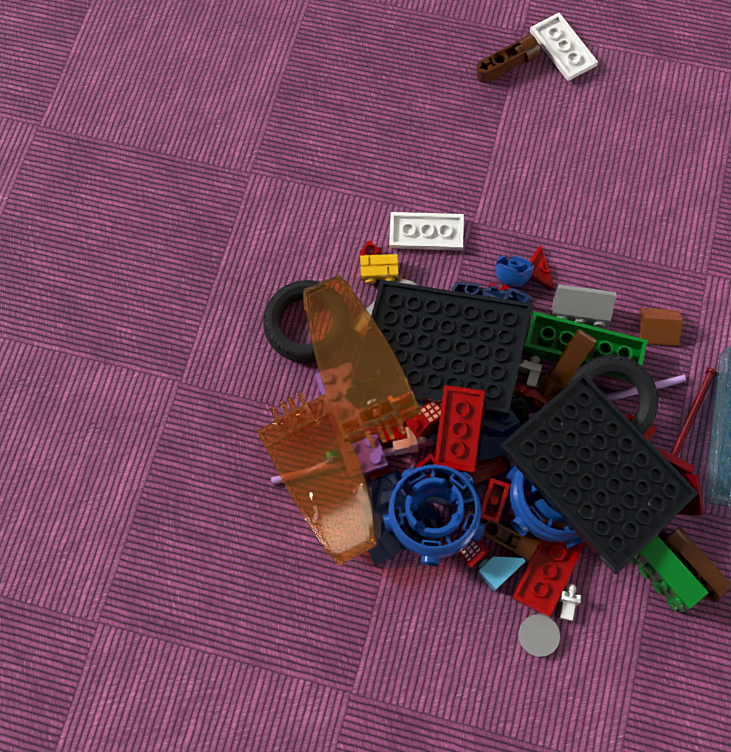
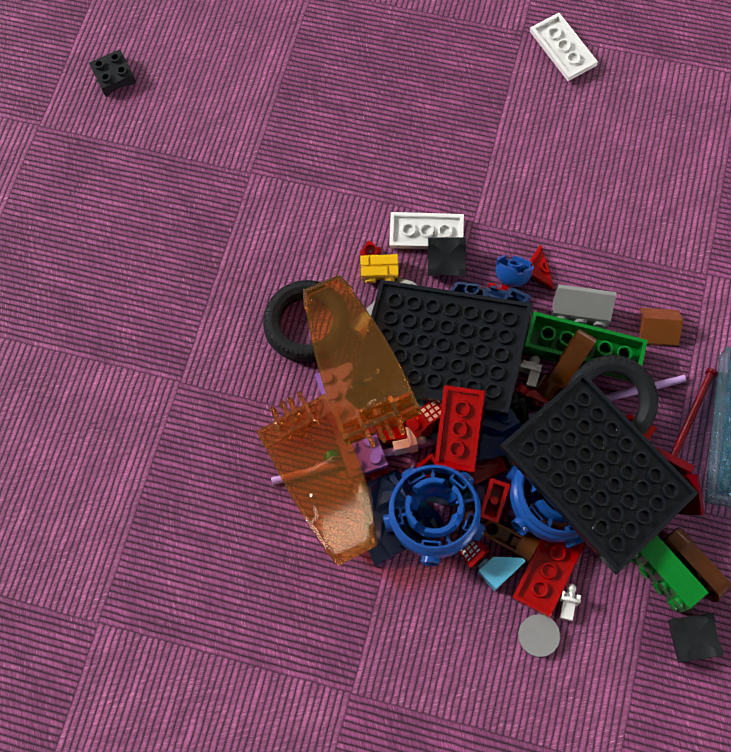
reddish brown beam [477,34,541,83] -> none
none -> black brick [89,49,136,97]
none -> black brick [428,237,466,276]
none -> black brick [668,613,724,663]

